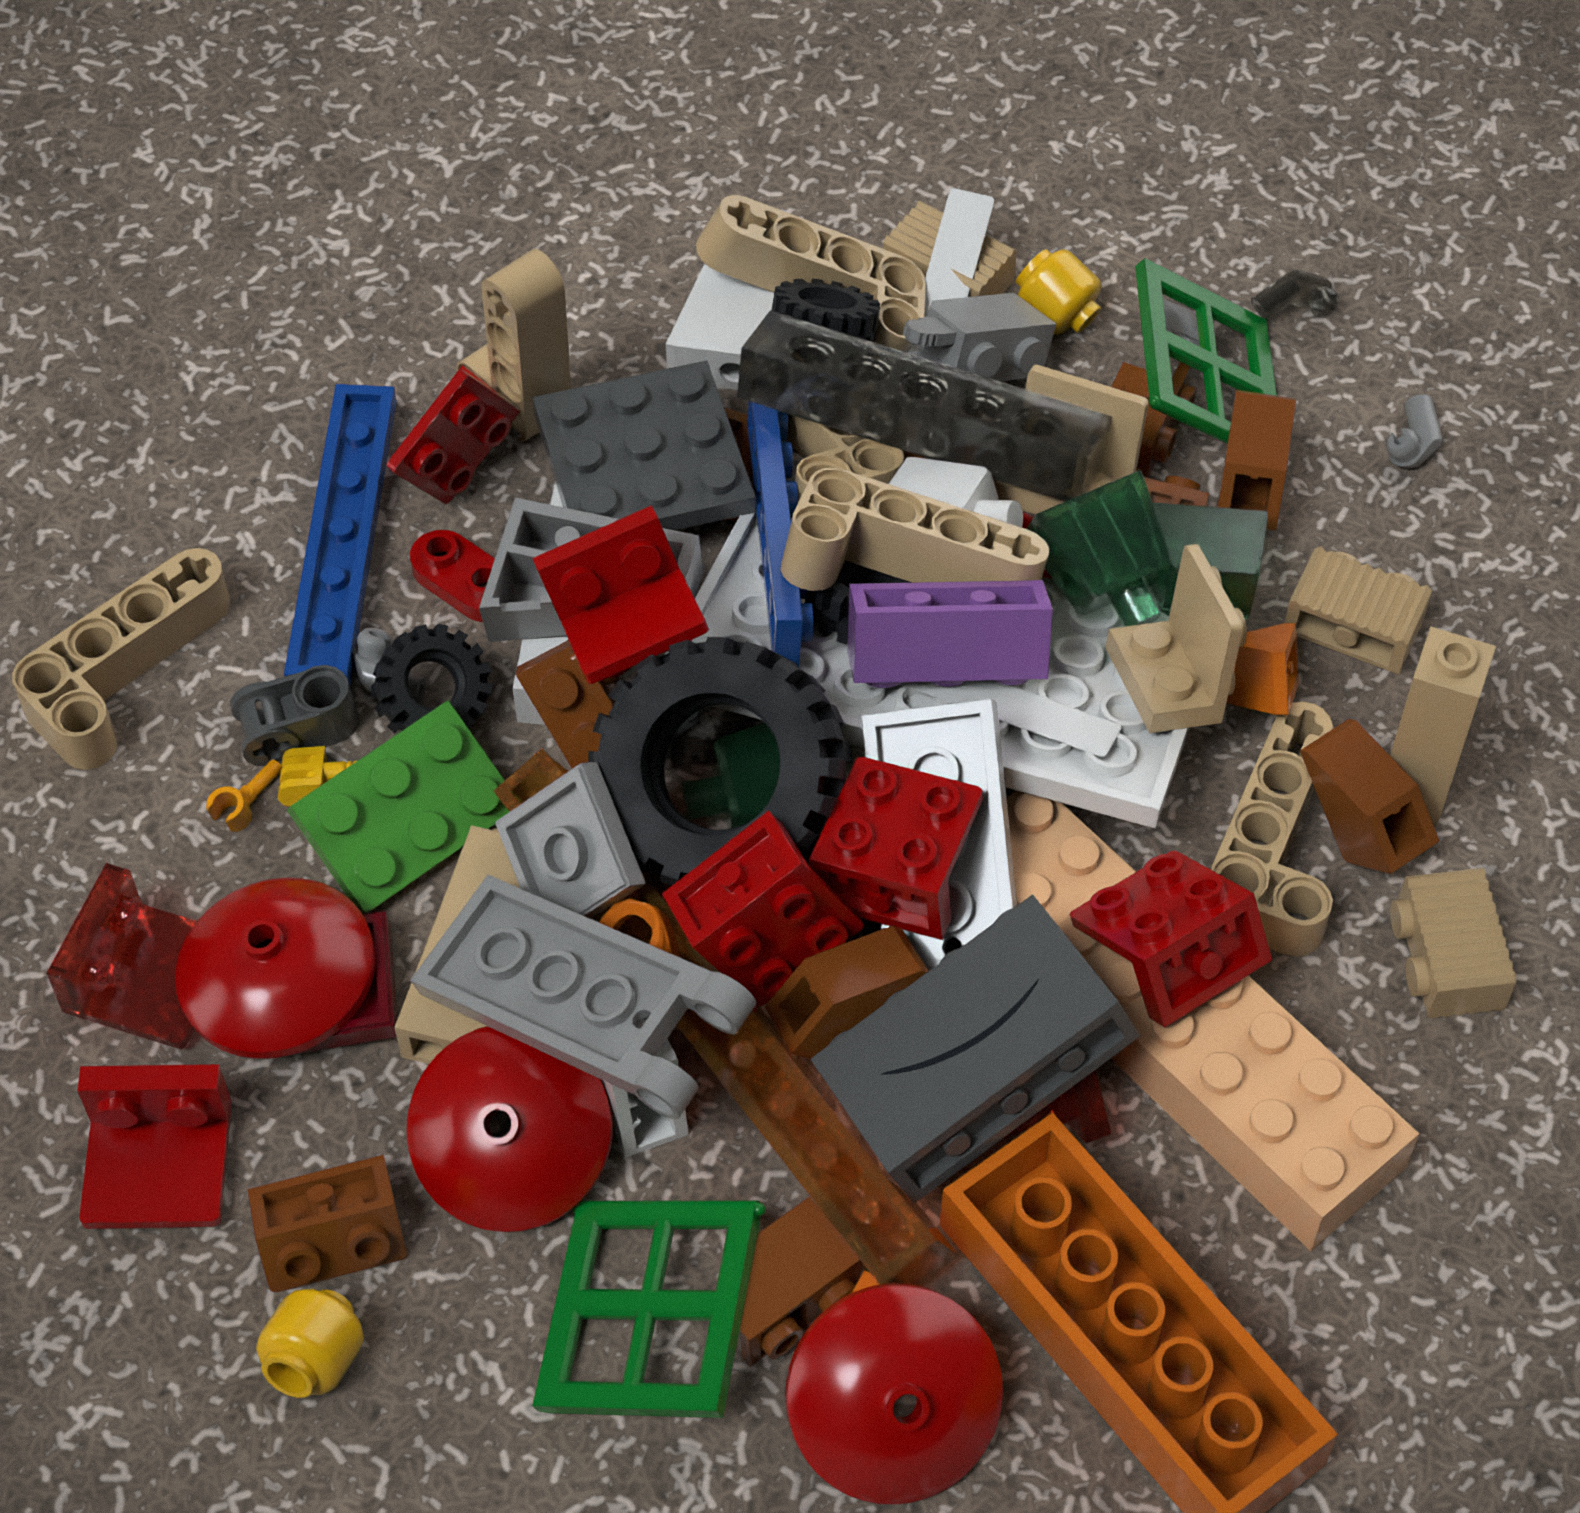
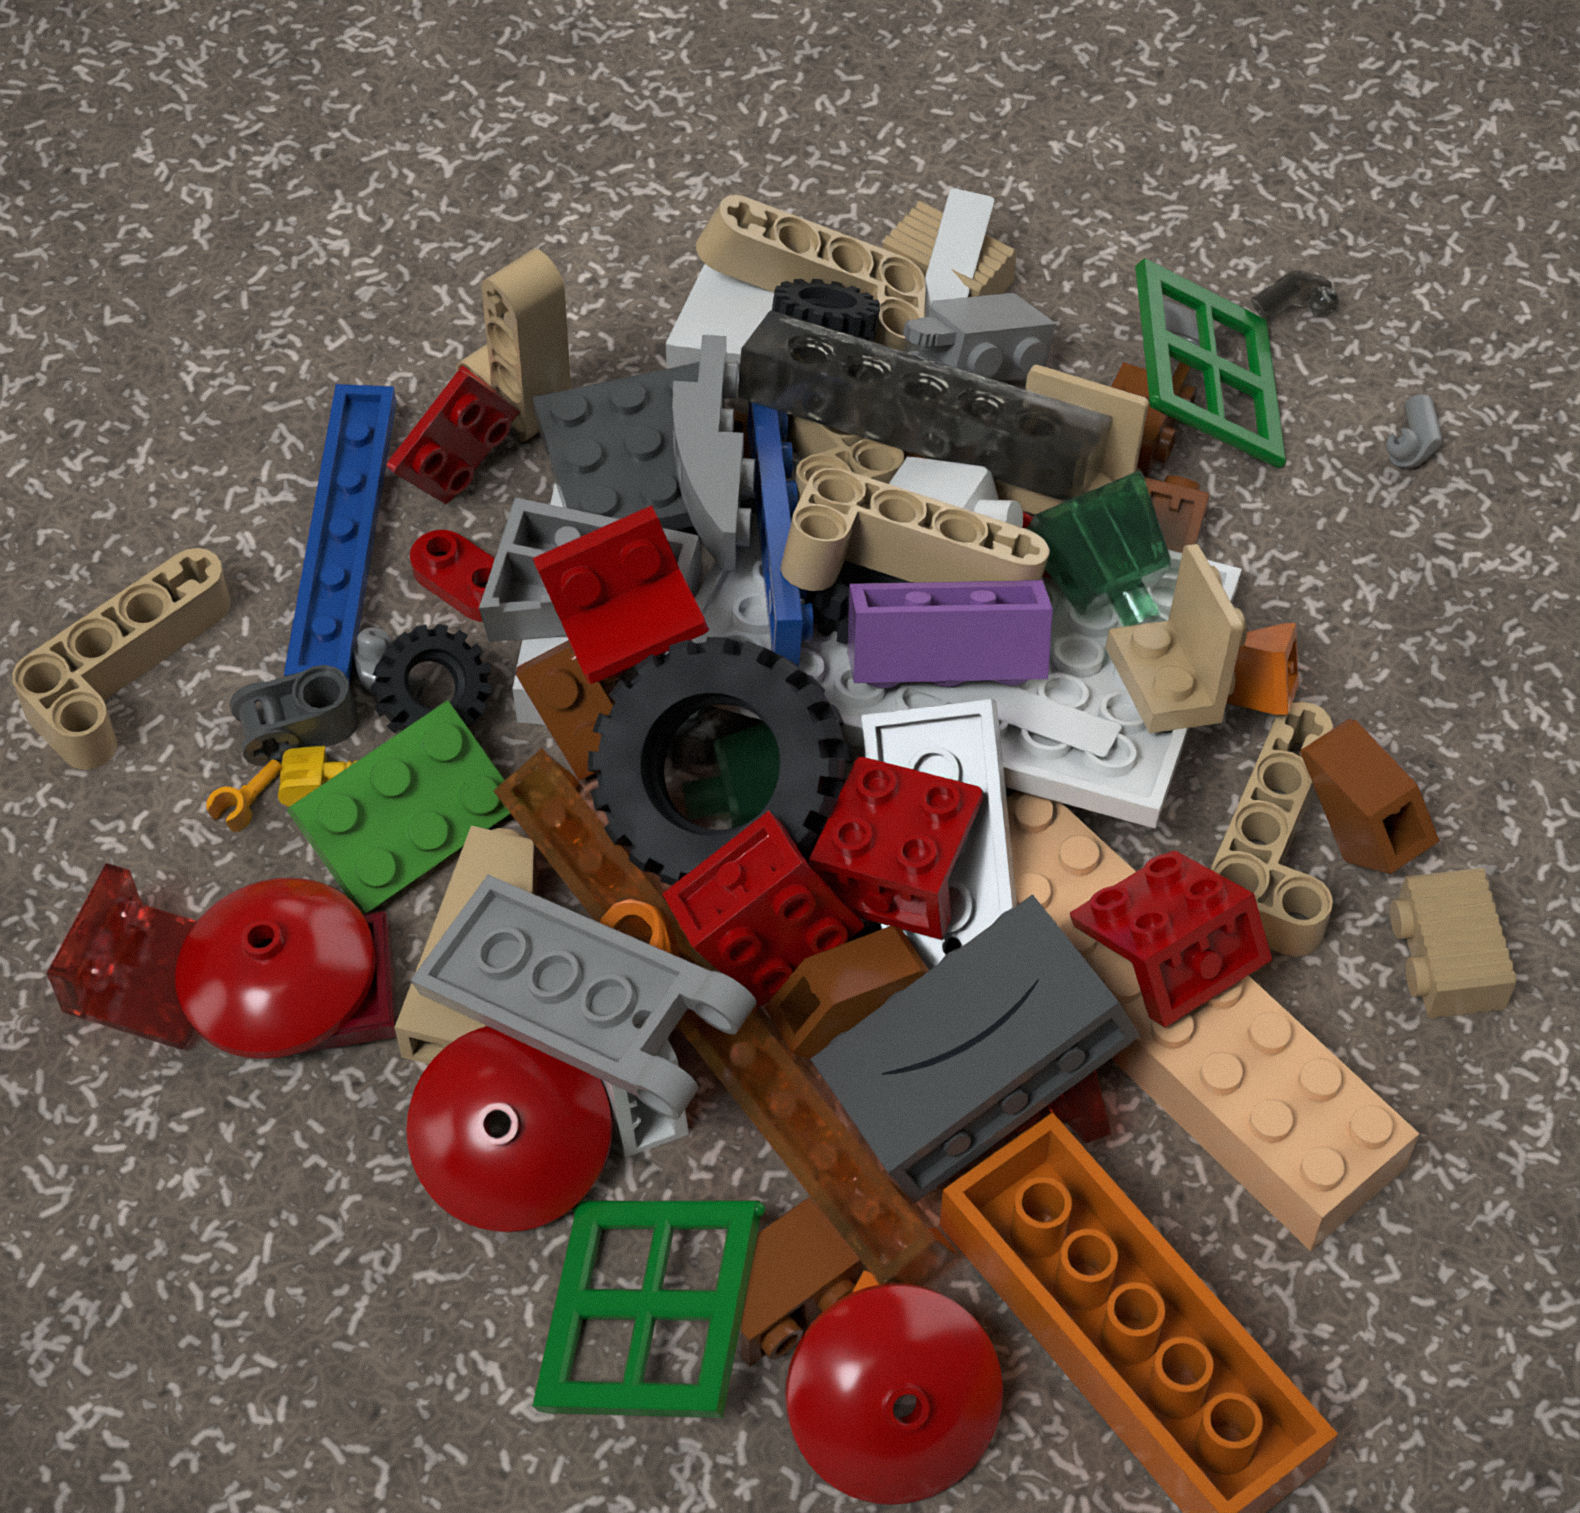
red bracket [77,1064,232,1229] -> none
dark orange bracket [247,1154,407,1293] -> none
yellow head [256,1289,364,1398] -> none
light grey plate [495,762,646,919] -> none
yellow head [1015,249,1102,335] -> none
clear green torso [1141,502,1268,620] -> none
dark orange slope [1215,390,1296,531] -> none
tan brick [1284,546,1432,674] -> none
tan slope [1390,626,1496,826] -> none
none -> light grey slope [672,335,755,571]

